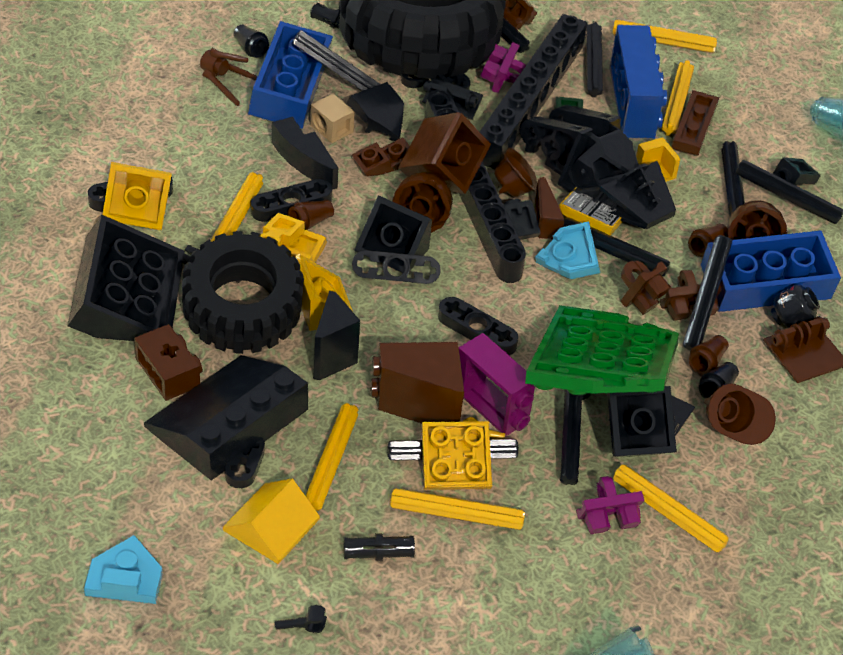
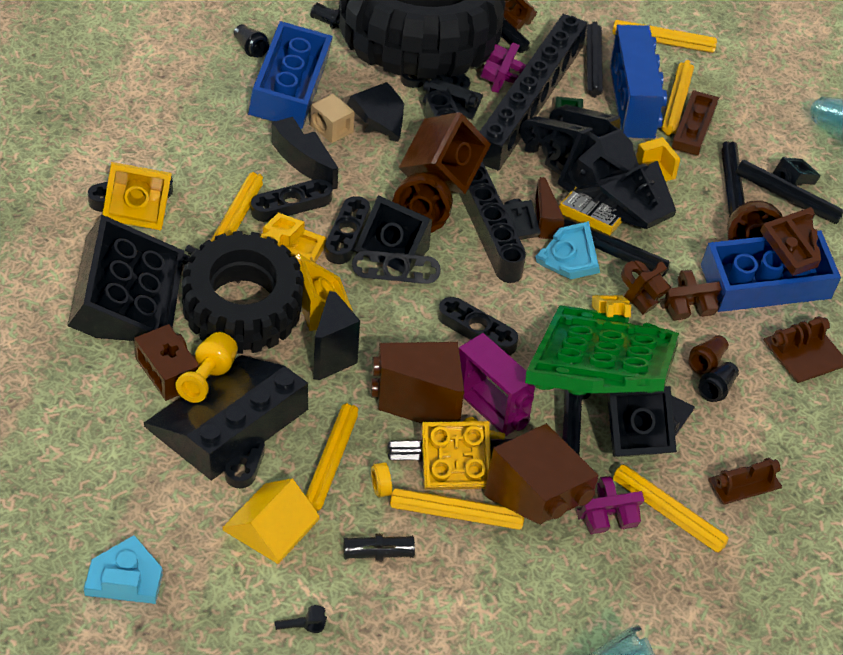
reddish brown plant [200,48,257,106] -> none
reddish brown cone [288,200,334,230] -> none
black axle [292,30,380,91] -> none
reddish brown slope [352,137,410,176] -> none
reddish brown piece [494,148,537,198] -> none
black axle [683,235,732,350] -> none
reddish brown cone [688,223,728,257] -> none
reddish brown piece [703,383,776,445] -> none
black head [771,284,820,328] -> none
none -> yellow piece [176,332,238,403]
none -> black beam [325,196,370,264]
none -> yellow tile [371,462,392,497]
none -> reddish brown slope [484,423,599,525]
none -> yellow plate [592,295,631,317]
none -> reddish brown hinge [708,458,782,505]
none -> reddish brown wing [760,207,821,276]

